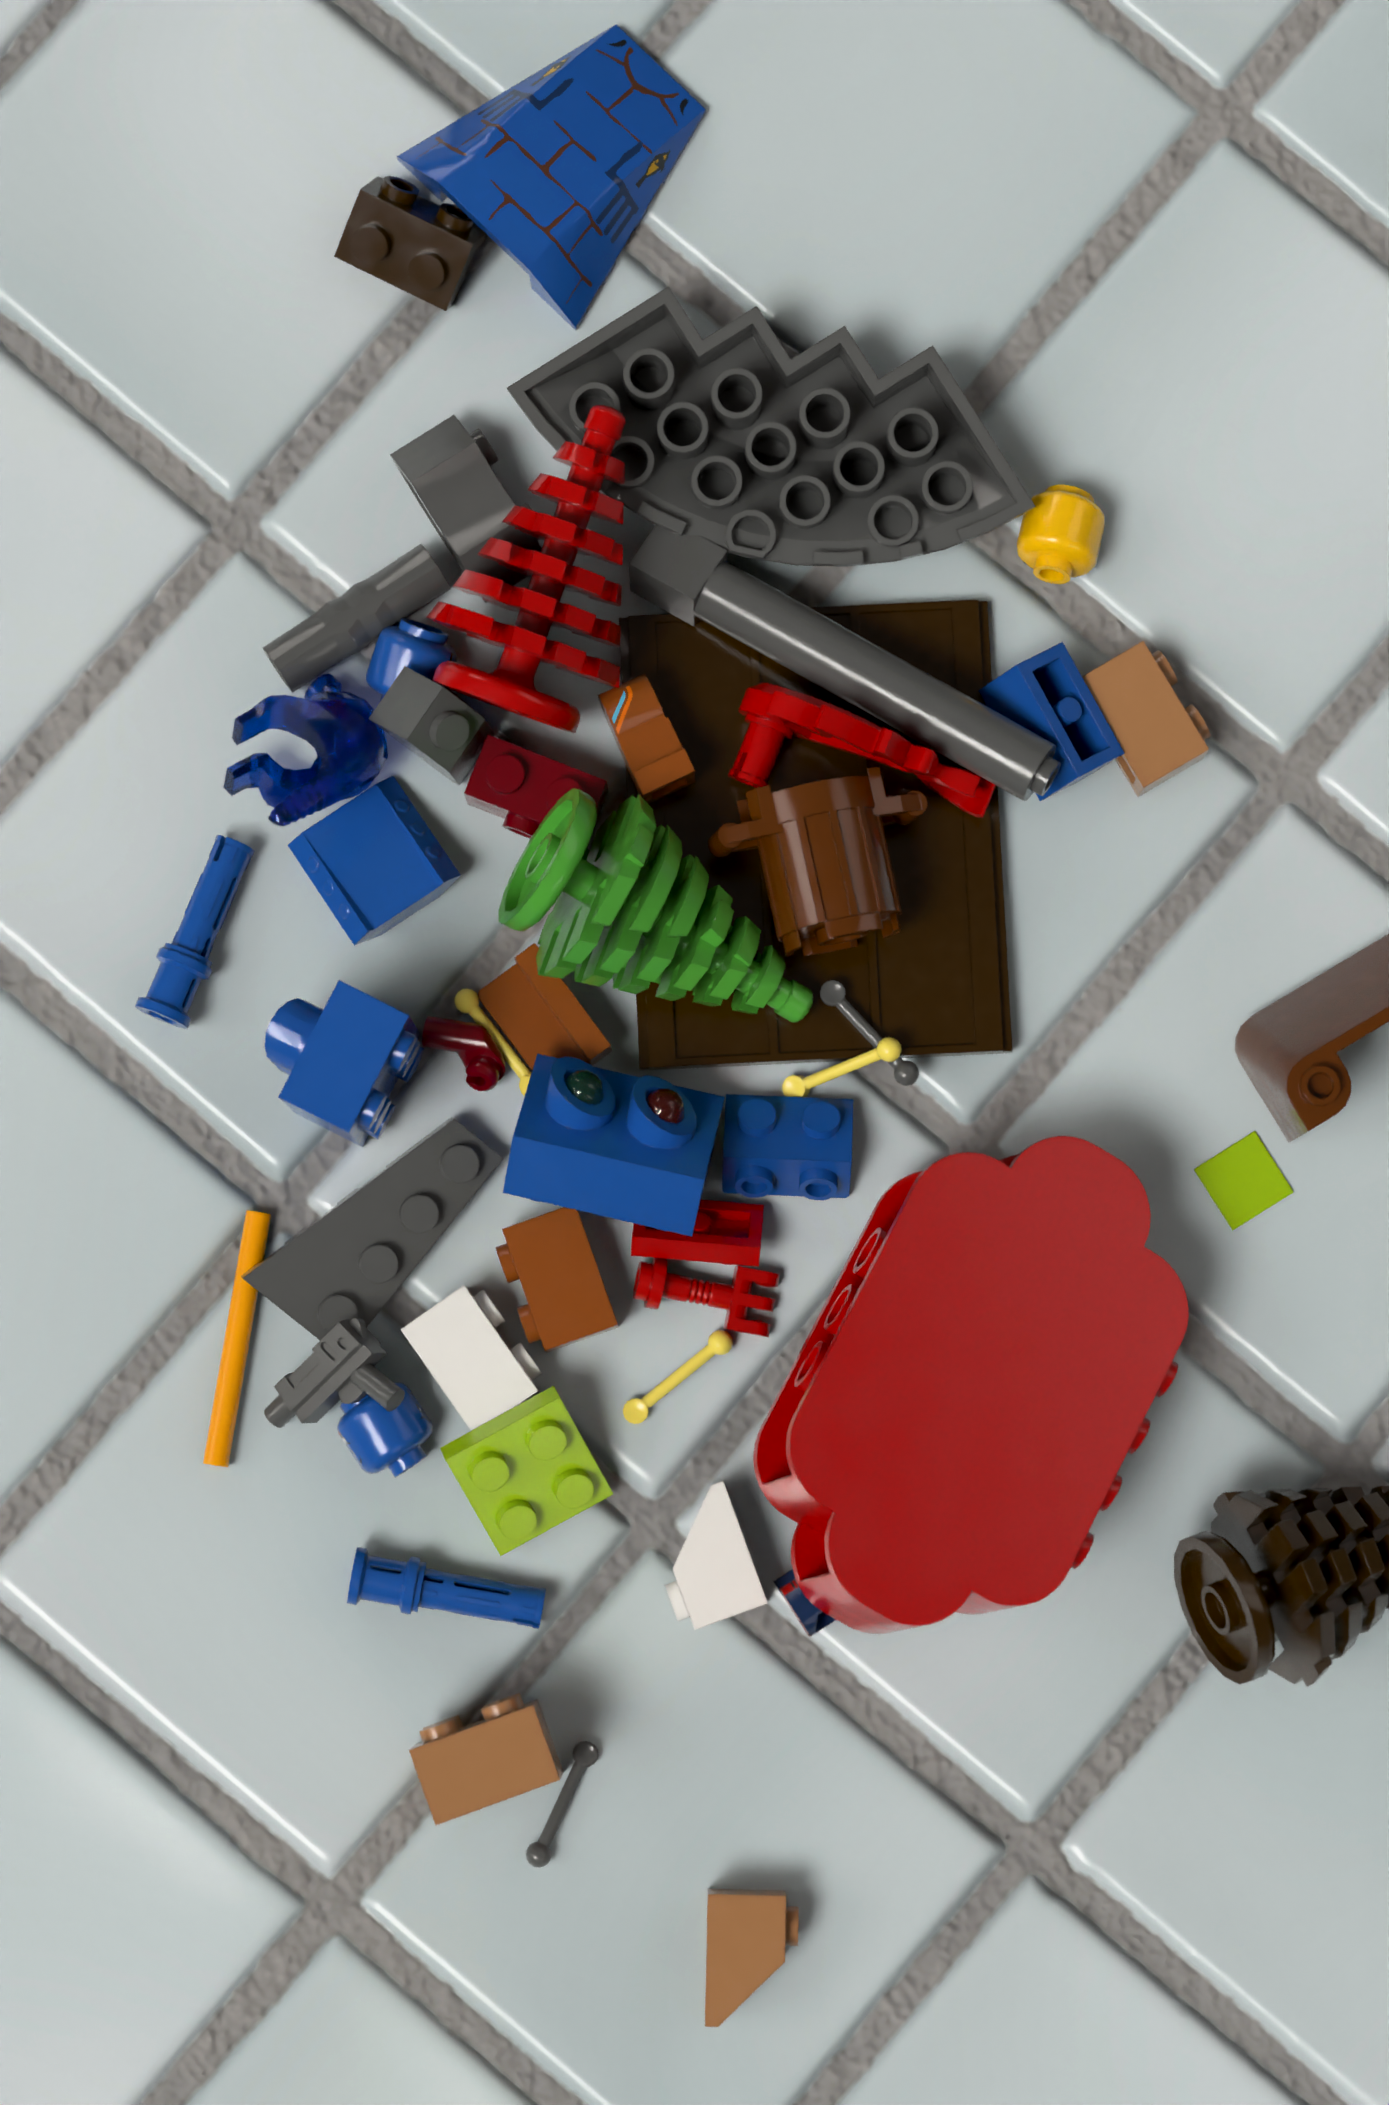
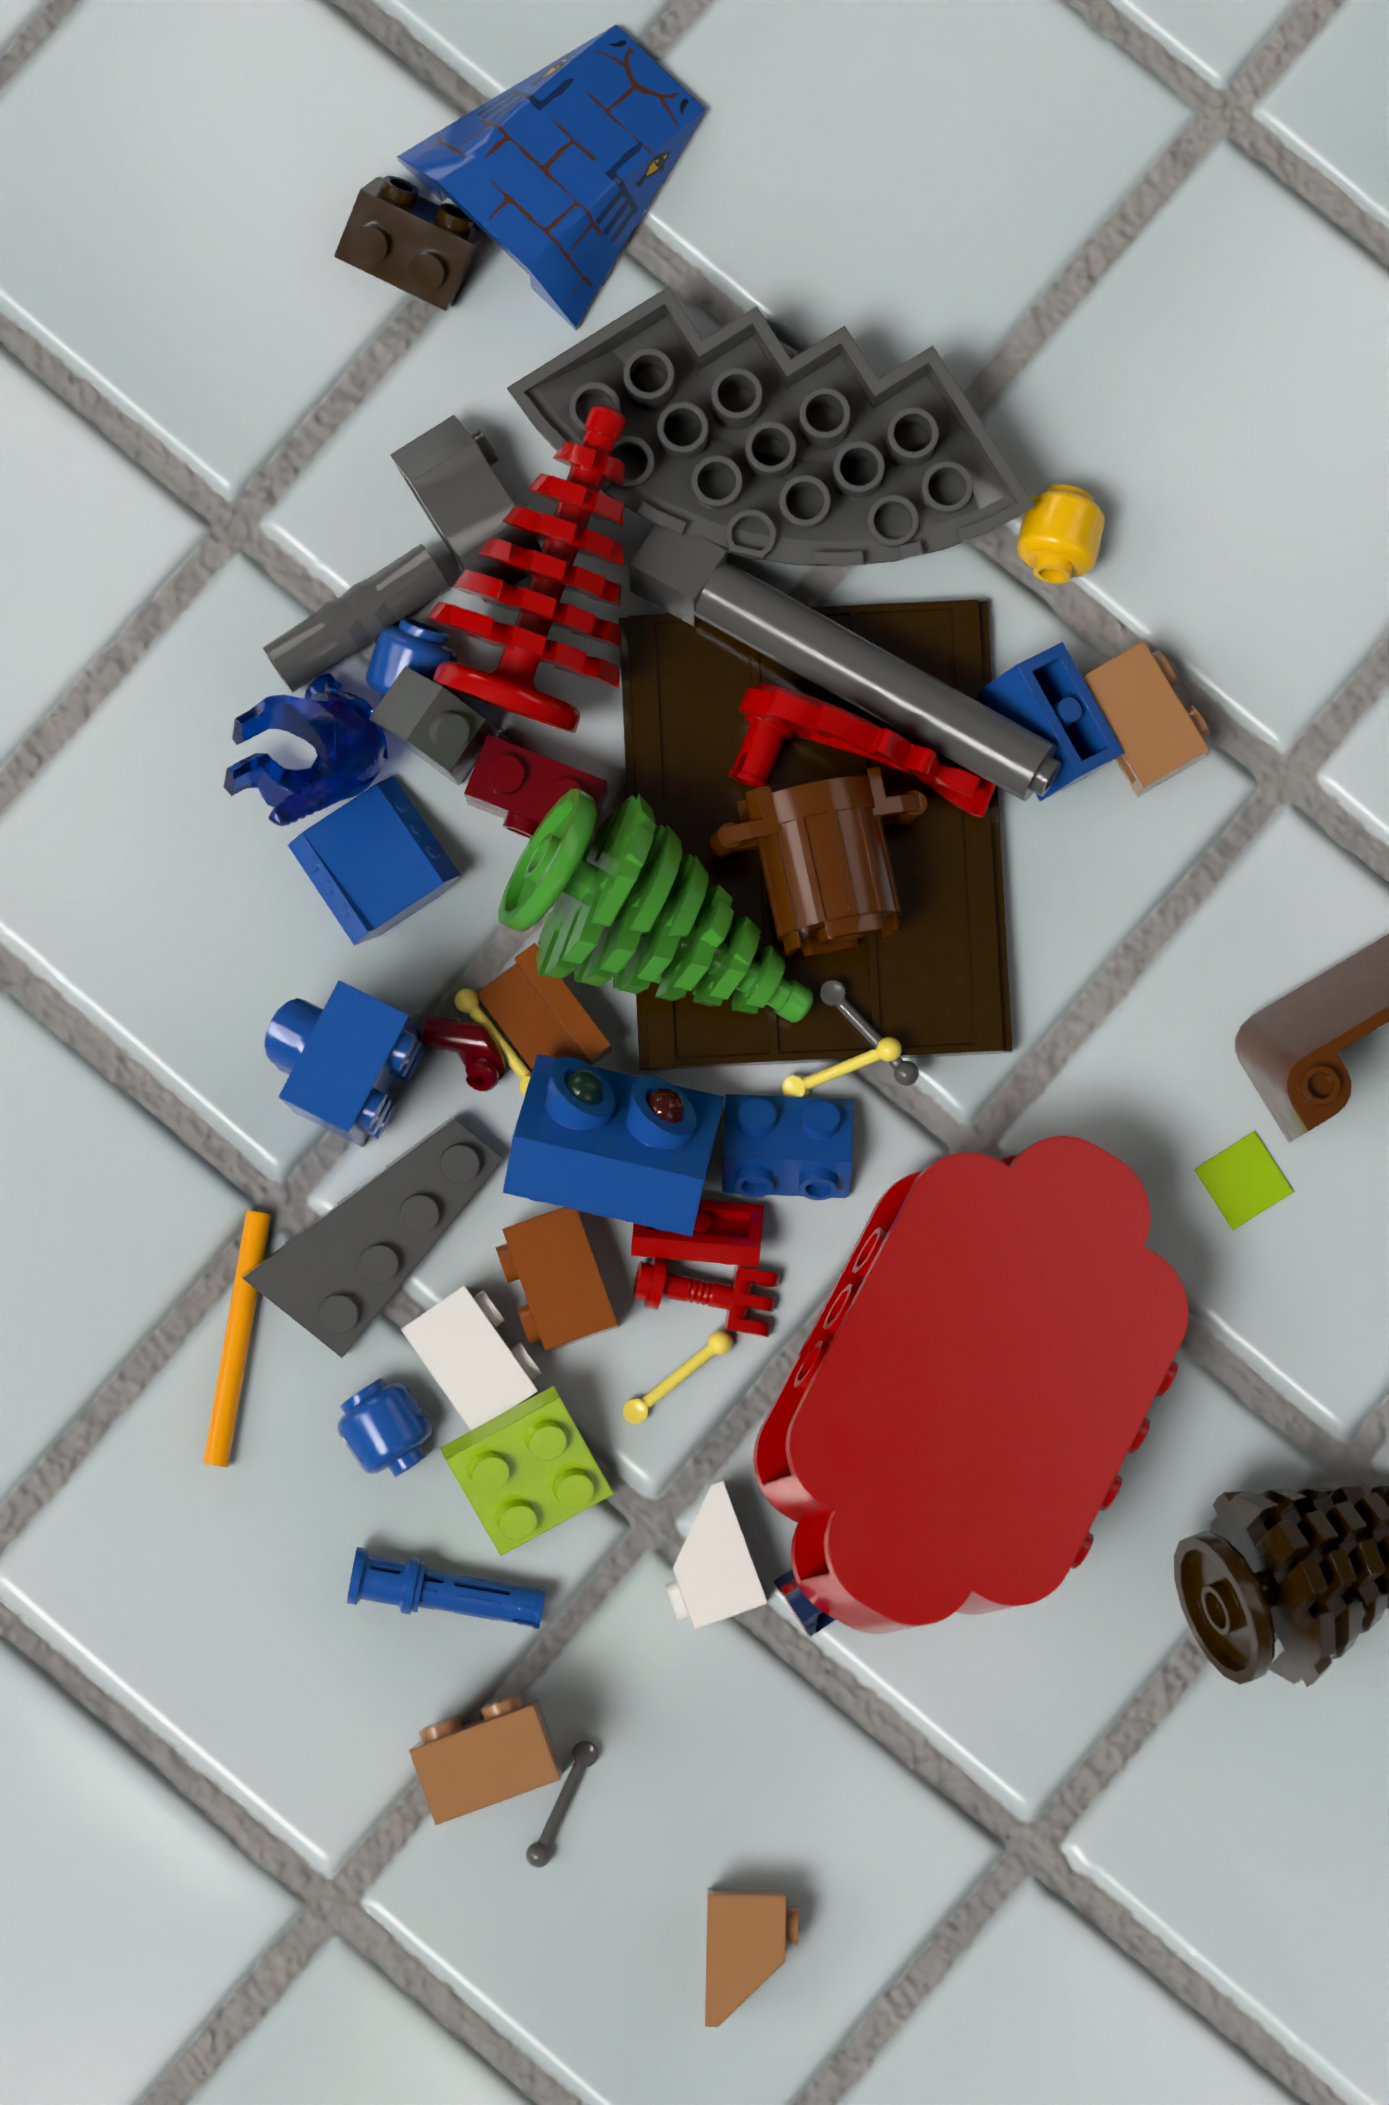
blue pin [135,835,255,1029] -> none
dark grey piece [264,1318,405,1428] -> none
dark orange leg [598,674,695,804] -> none

